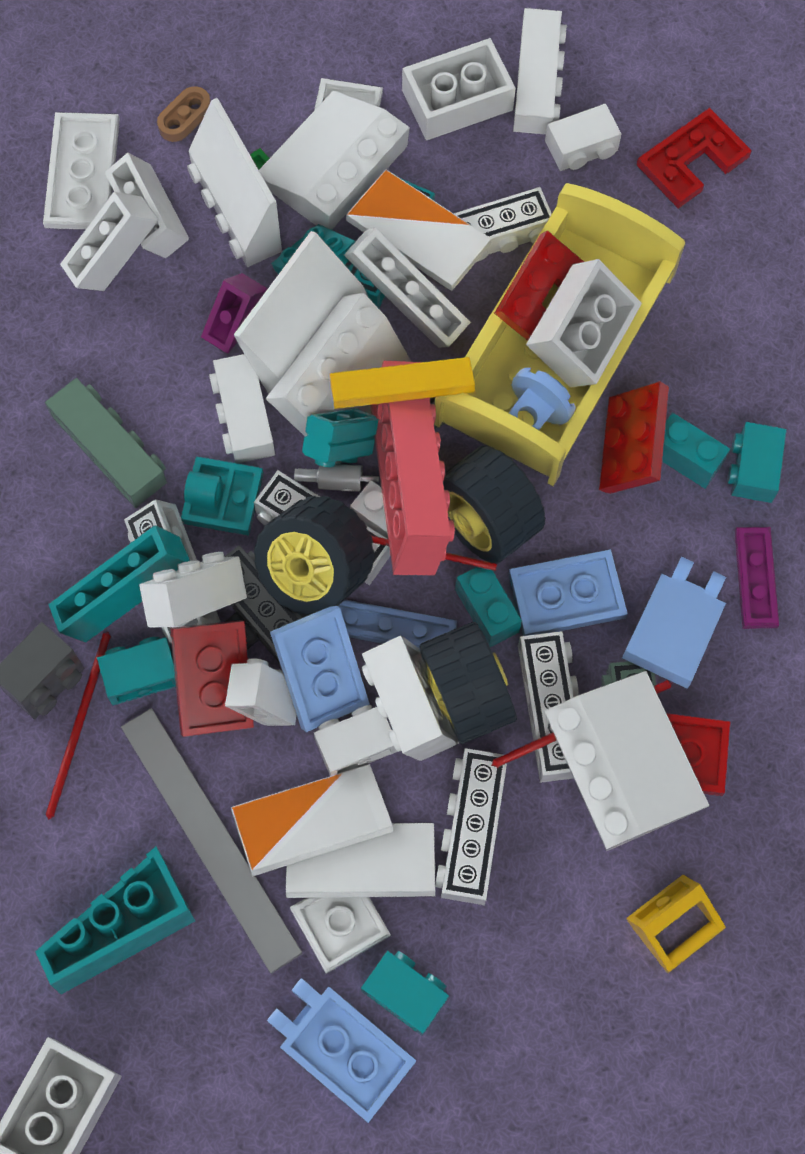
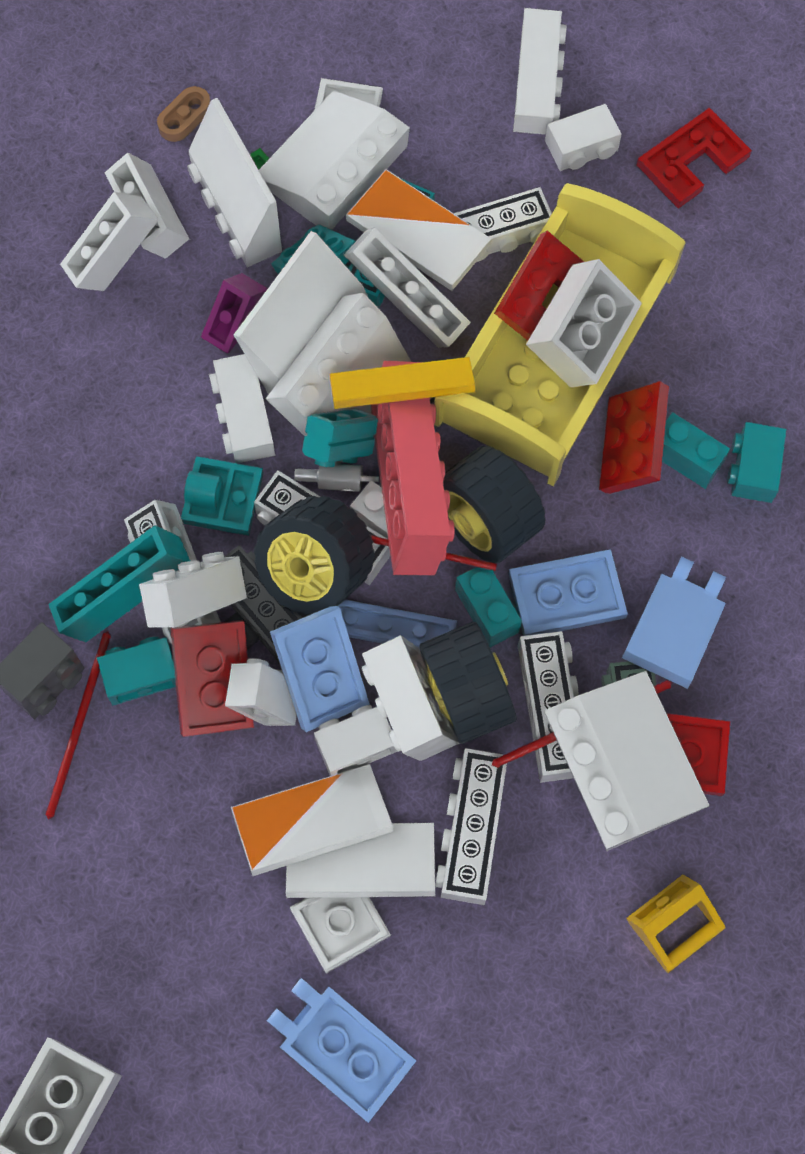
teal wedge [35,846,195,994] -> none
white tile [43,112,120,229] -> none
sand green brick [45,378,167,508] -> none
light grey tile [121,708,303,974] -> none
teal brick [361,950,449,1036] -> none
white brick [402,38,516,141] -> none
light blue tile [509,367,576,430] -> none
magenta tile [735,527,779,629] -> none

